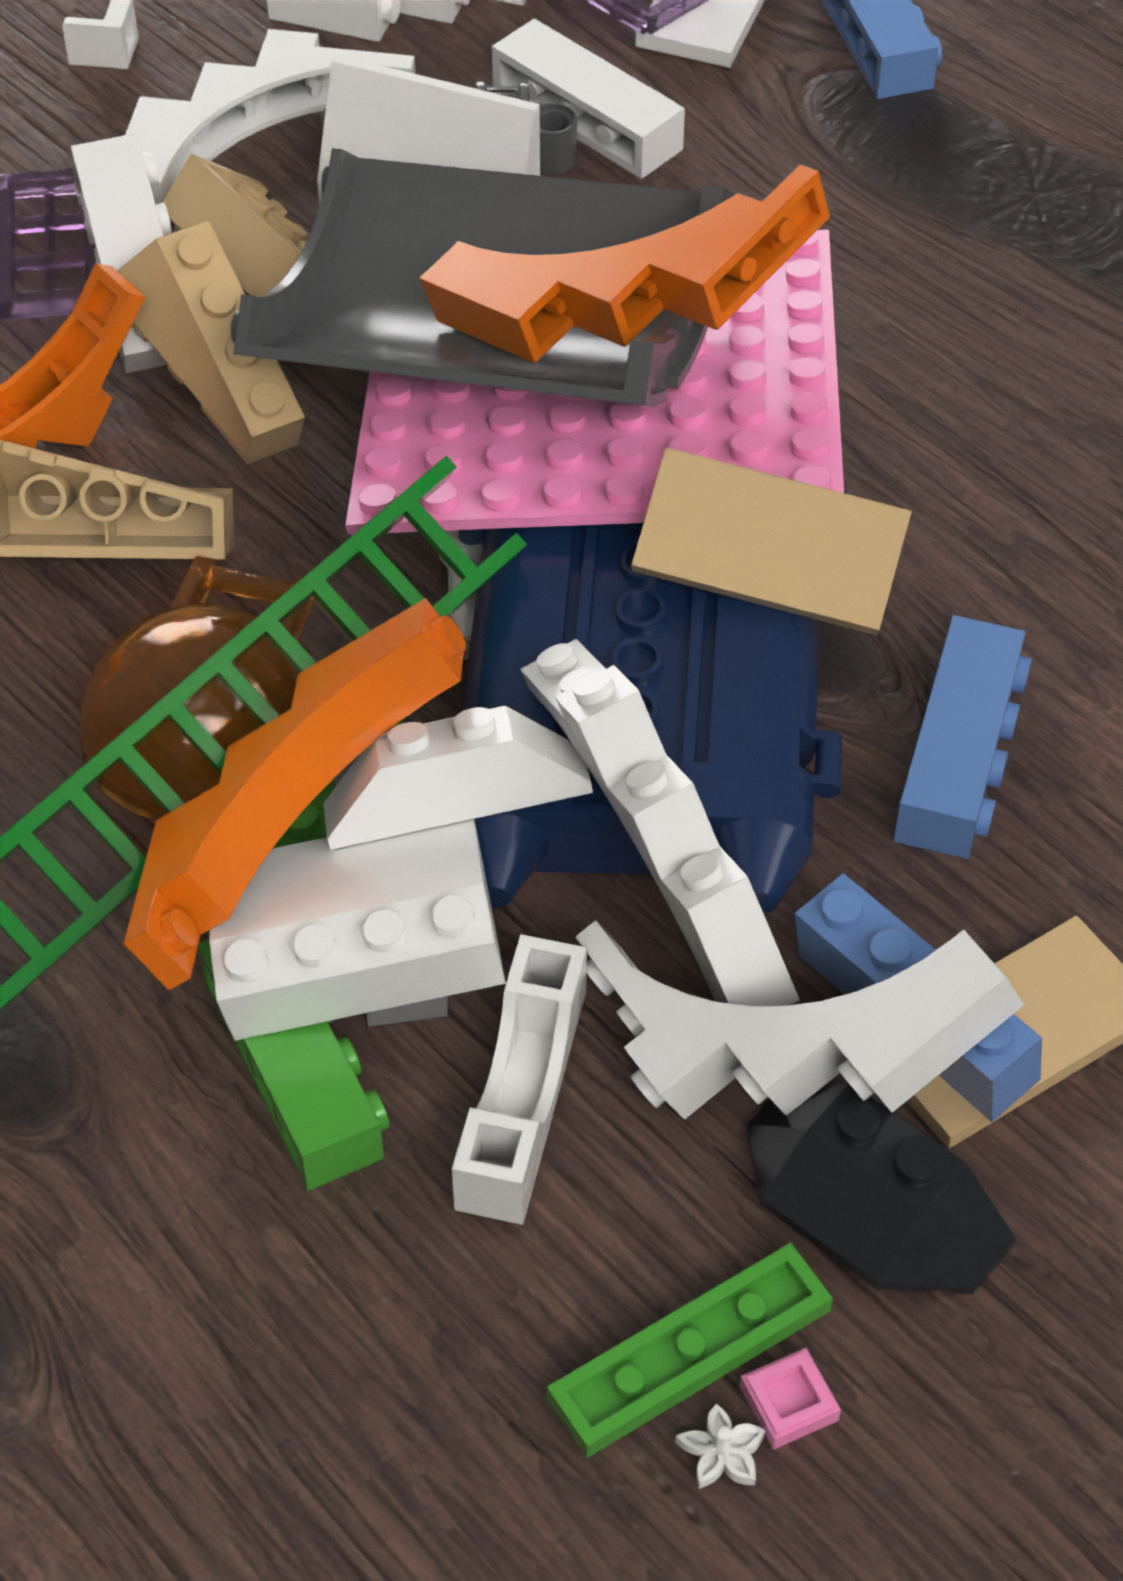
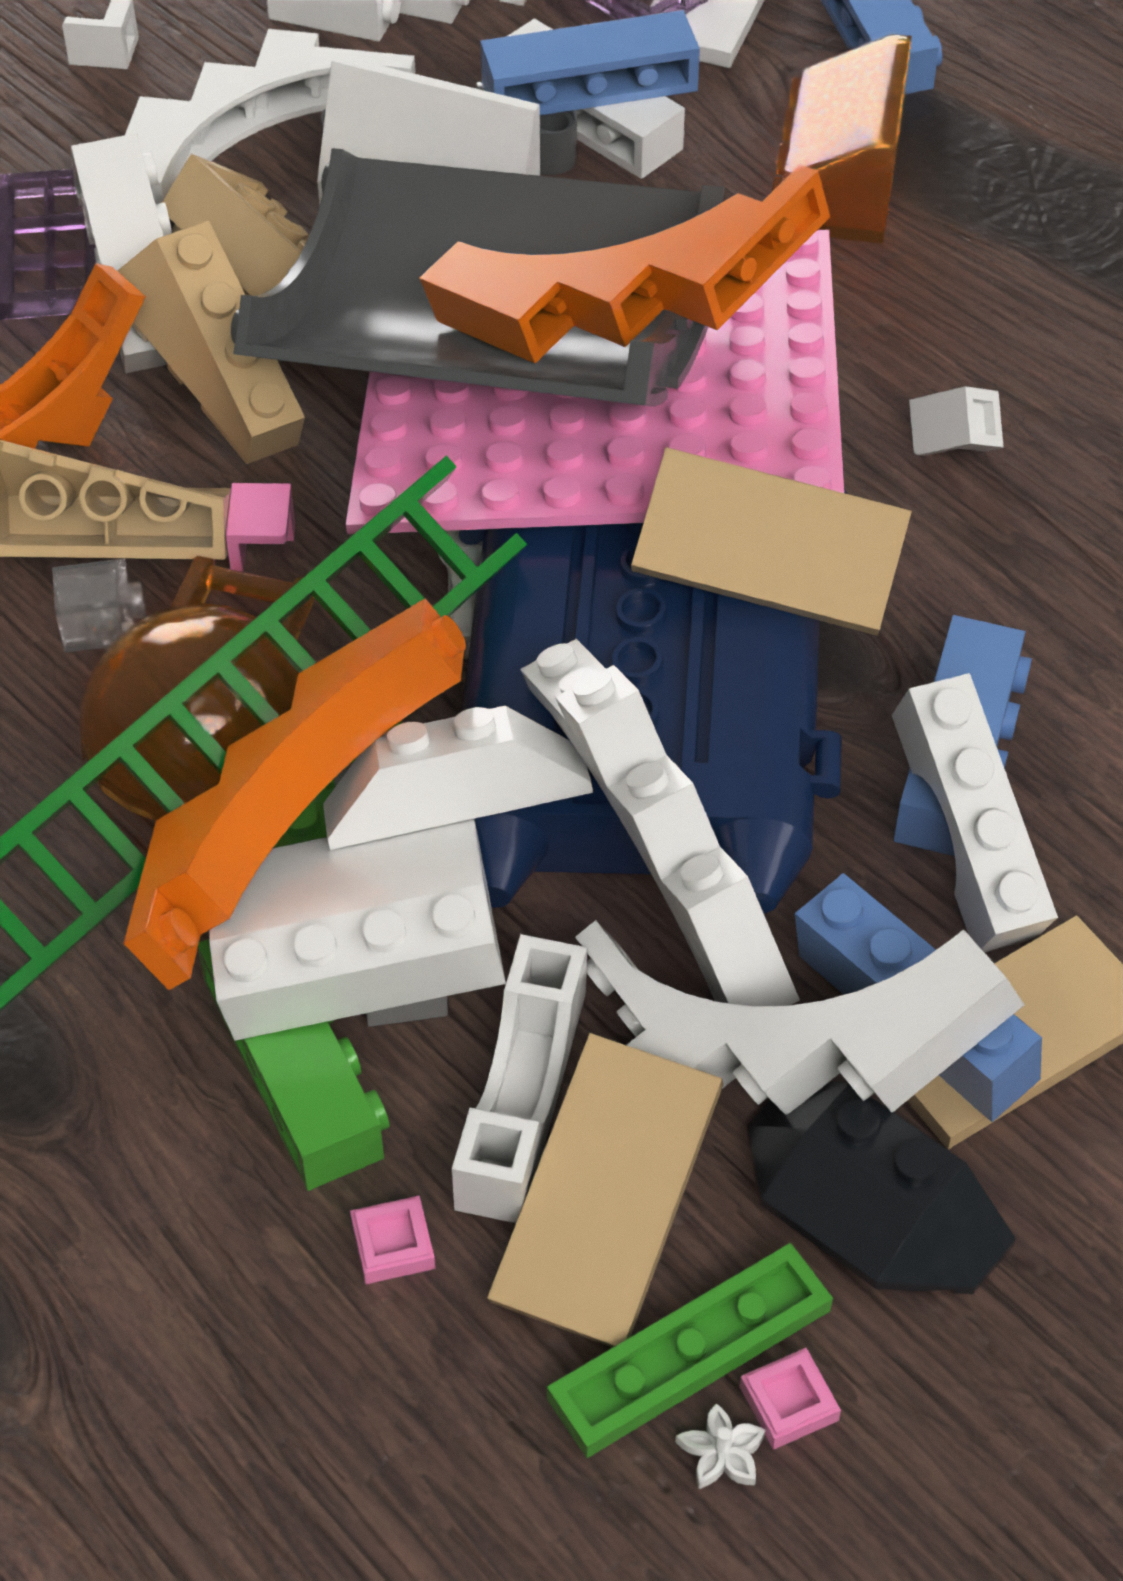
none -> clear brick [52,558,146,653]
none -> bright pink panel [226,483,296,573]
none -> bright pink tile [350,1195,436,1284]
none -> medium blue brick [480,10,700,115]
none -> tan tile [487,1033,724,1348]
none -> clear orange windscreen [771,33,912,244]
none -> white arch [892,673,1058,952]
none -> white panel [909,386,1004,456]

